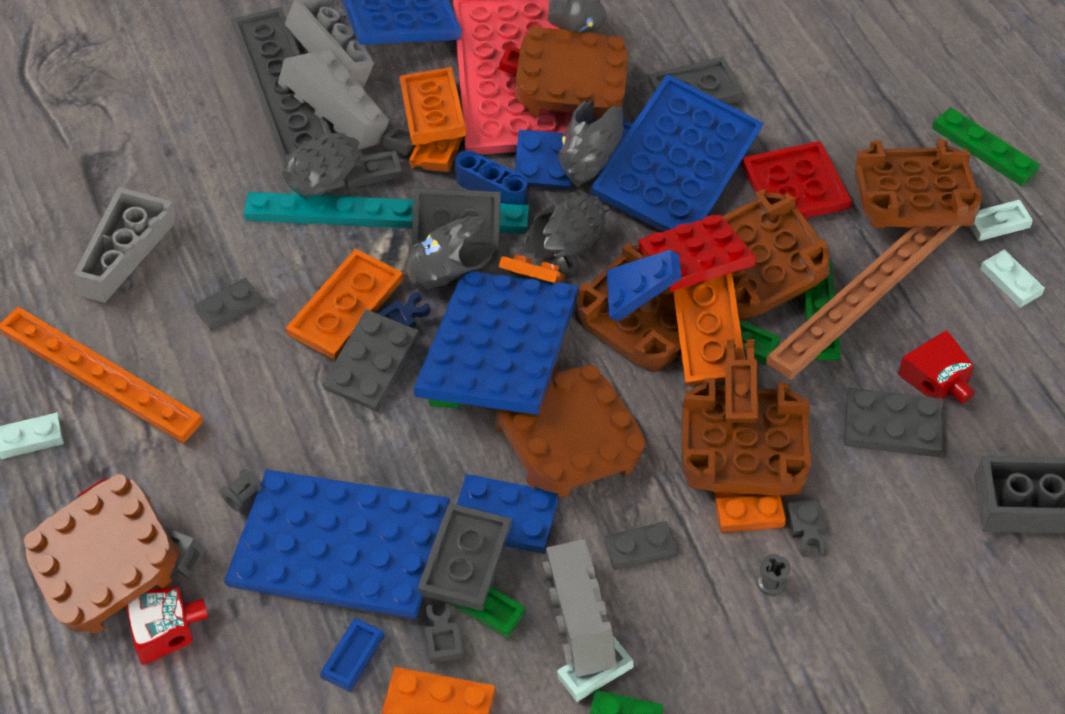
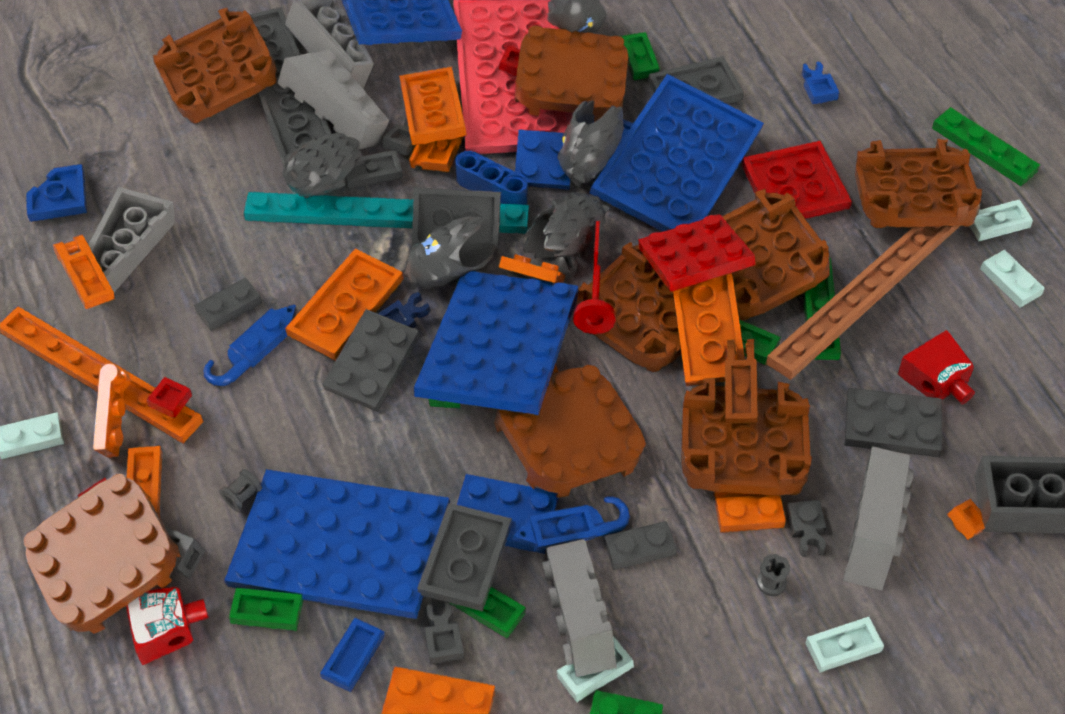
blue wing [607,250,681,322] -> none
none -> blue plate [26,164,87,222]
none -> orange plate [53,235,115,309]
none -> orange plate [93,364,131,457]
none -> orange plate [126,446,162,518]
none -> red plate [146,377,192,419]
none -> dark orange plate [153,8,277,123]
none -> blue plate [203,304,297,386]
none -> green plate [229,588,304,631]
none -> blue plate [512,496,630,551]
none -> red piece [573,221,616,334]
none -> green plate [621,32,660,80]
none -> blue plate [802,61,839,104]
none -> light aqua plate [805,617,884,672]
none -> light grey wedge [843,446,914,591]
none -> orange plate [947,499,985,540]

